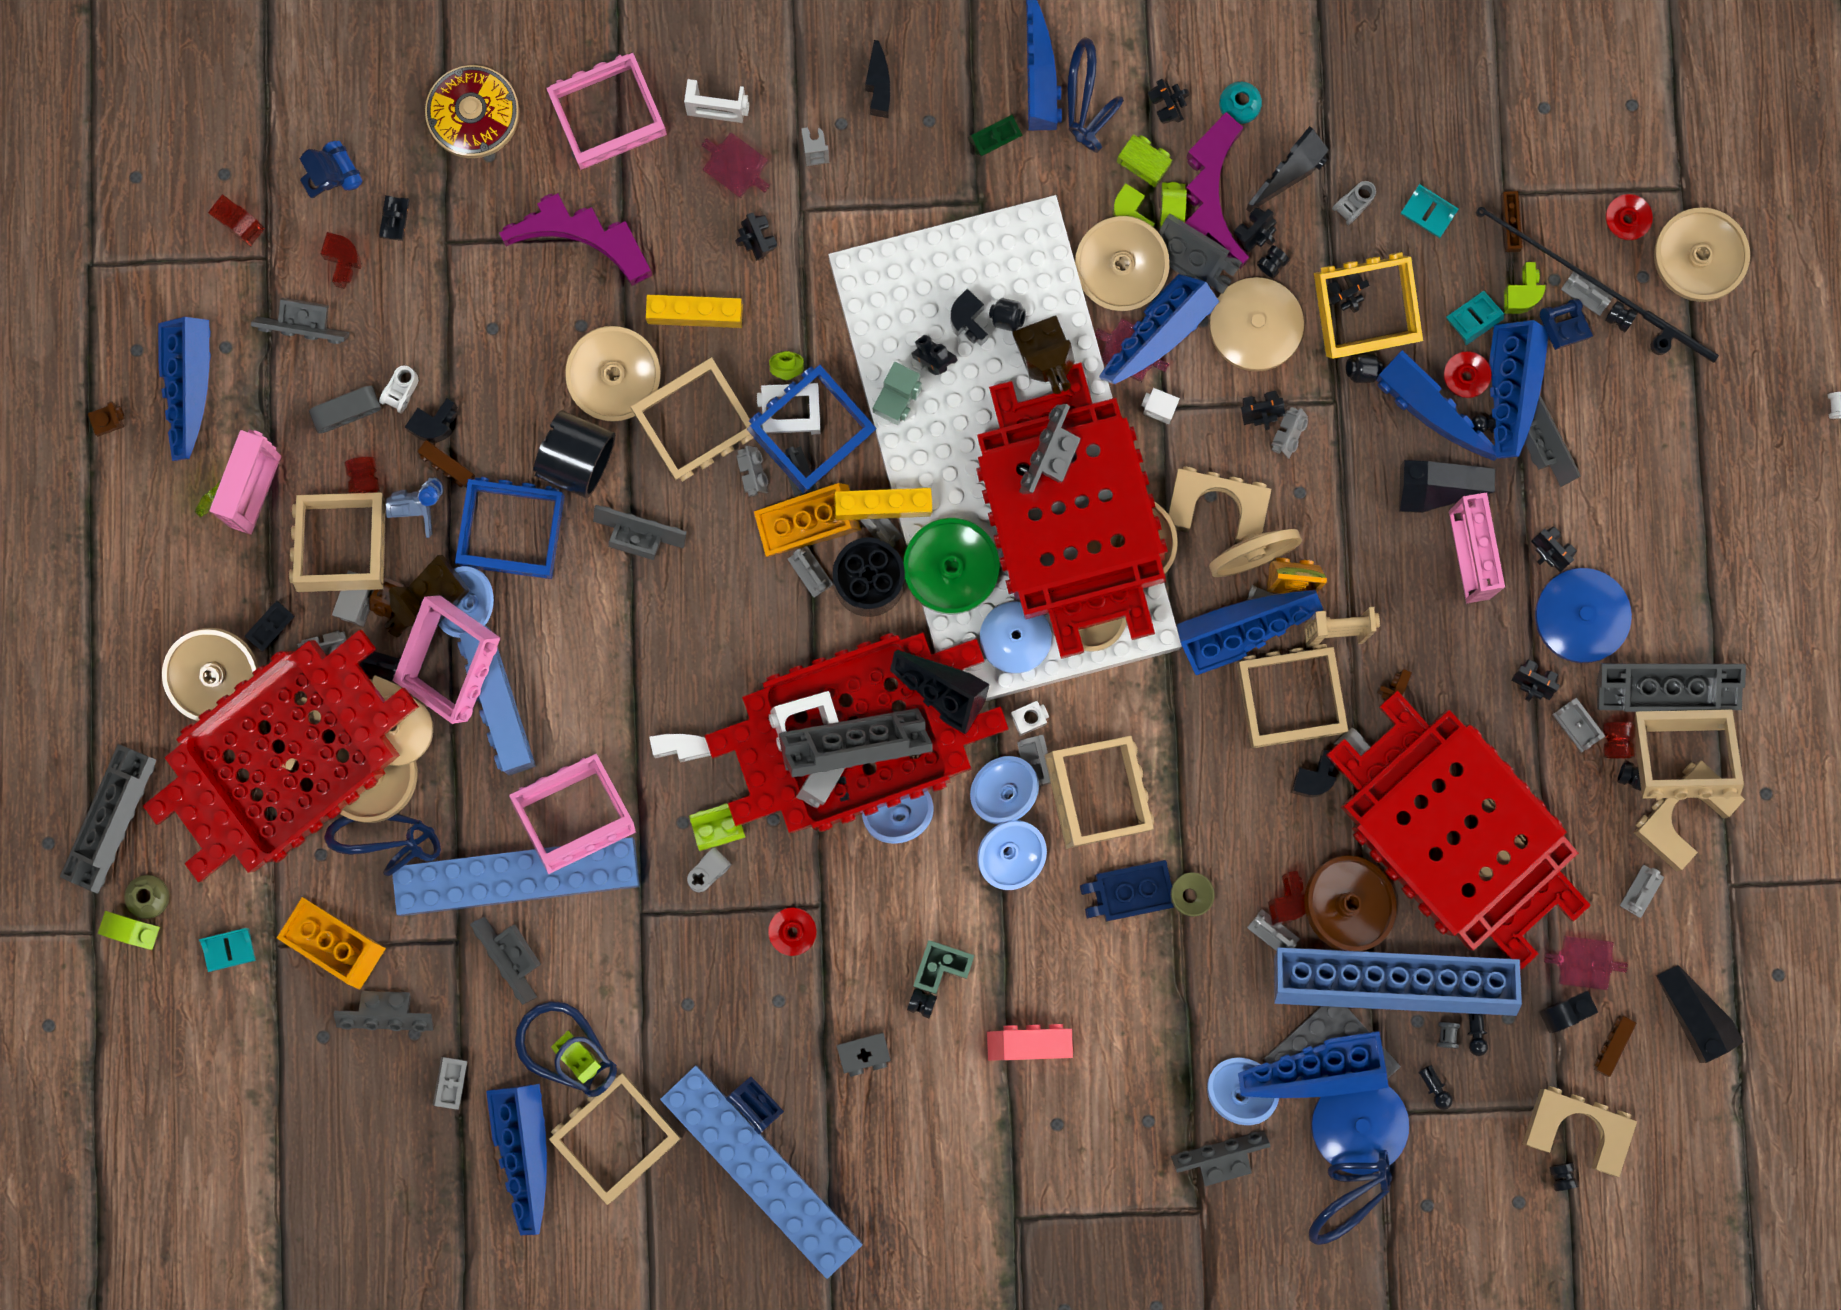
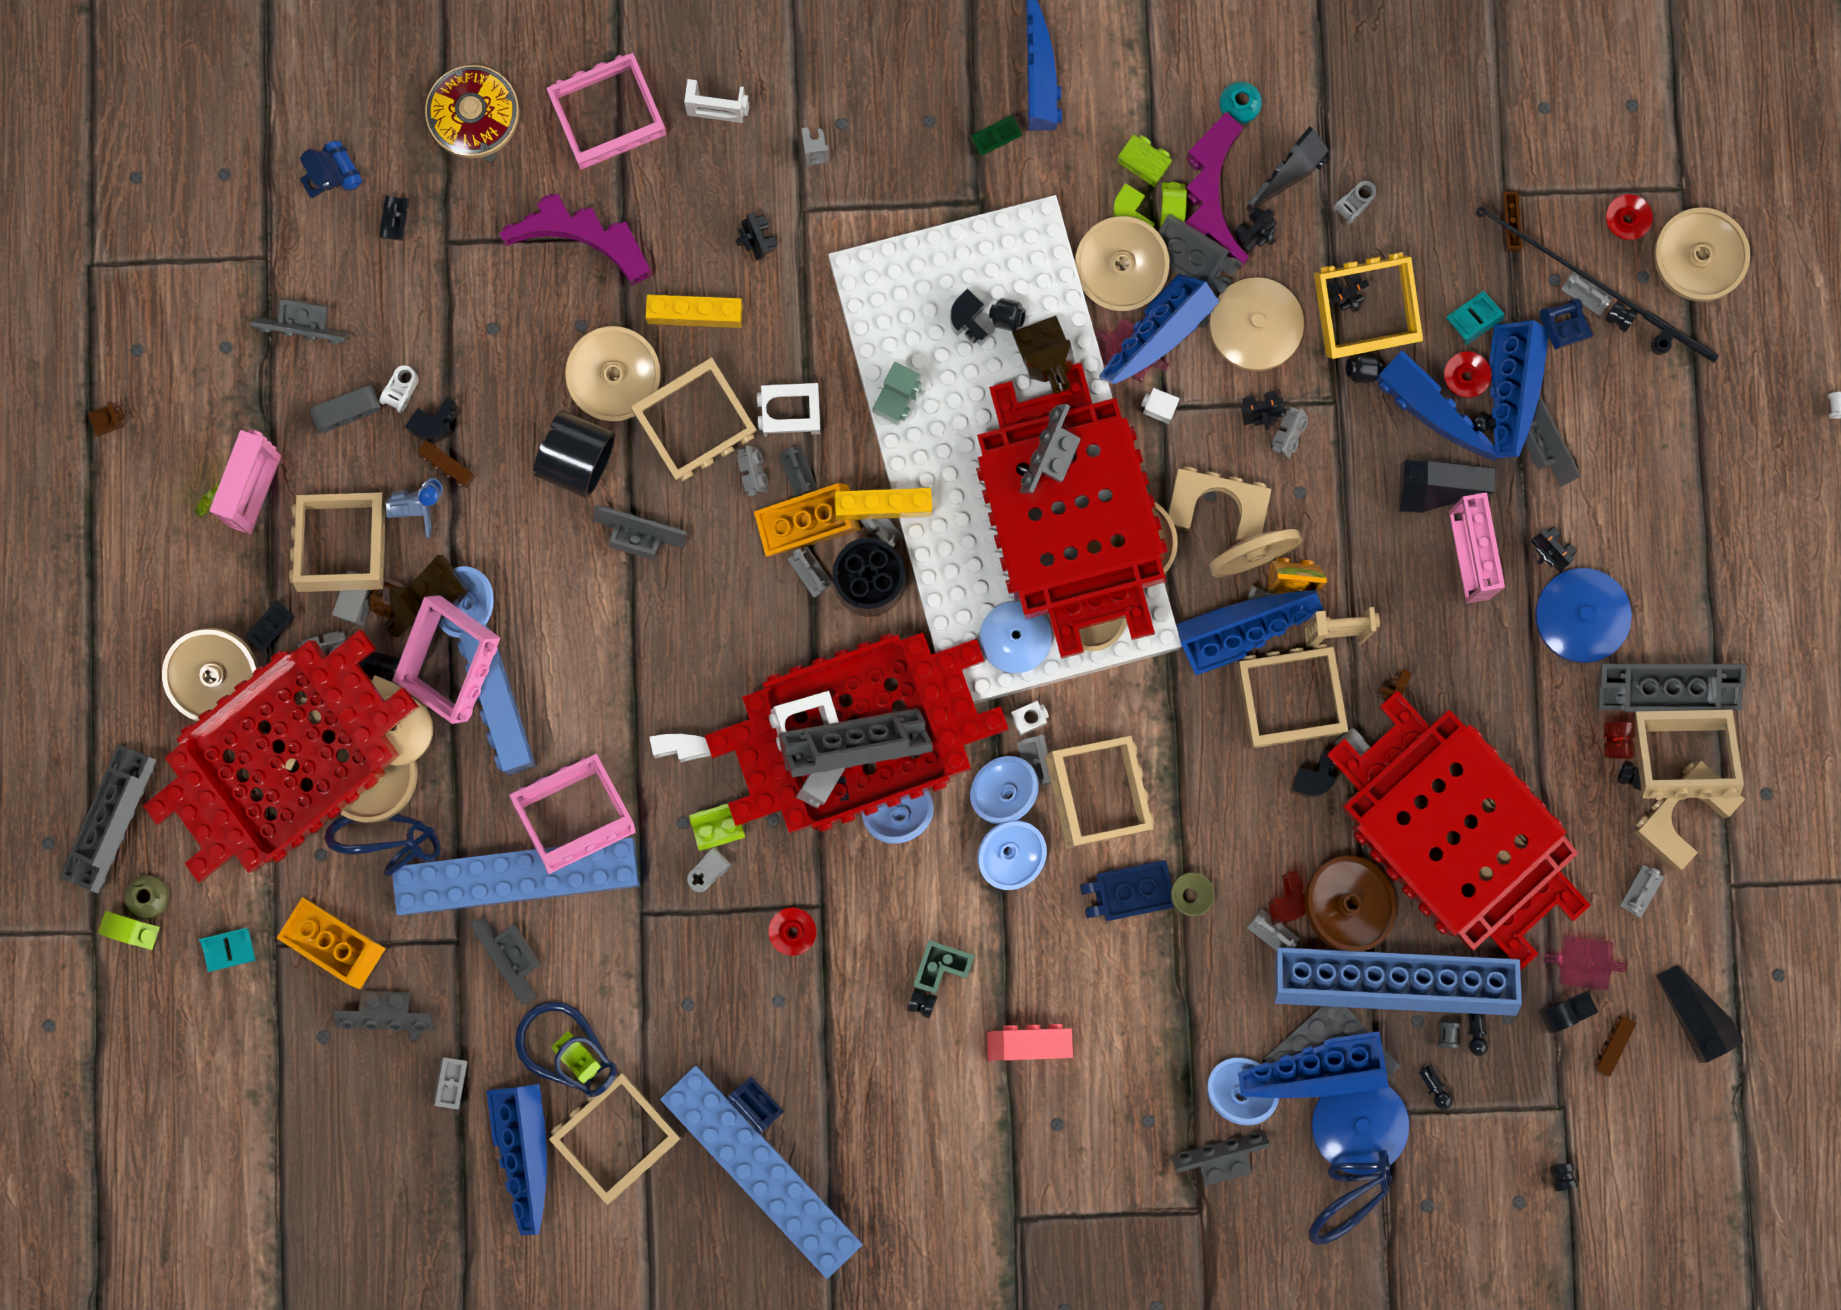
blue wedge [158,317,211,461] -> none
clear red brick [208,194,265,247] -> none
clear red brick [320,232,361,289] -> none
clear red wheel [344,457,380,494] -> none
blue window [455,477,565,579] -> none
clear pink plate [701,132,770,199] -> none
blue window [747,365,877,494] -> none
lime plate [769,351,804,380] -> none
dark grey brick [836,1033,891,1077] -> none
black slope [865,40,890,118] -> none
black wedge [890,650,990,734] -> none
green dish [903,518,1000,615] -> none
black hips [911,335,958,375] -> none
dark blue animal [1067,37,1124,153] -> none
black hips [1148,79,1190,124] -> none
black wheel [1257,245,1290,278] -> none
teal piece [1400,184,1459,239] -> none
lime brick [1504,262,1546,314] -> none
black hips [1511,659,1560,701] -> none
tan arch [1522,1086,1637,1177] -> none
light grey hinge [1552,698,1605,753] -> none

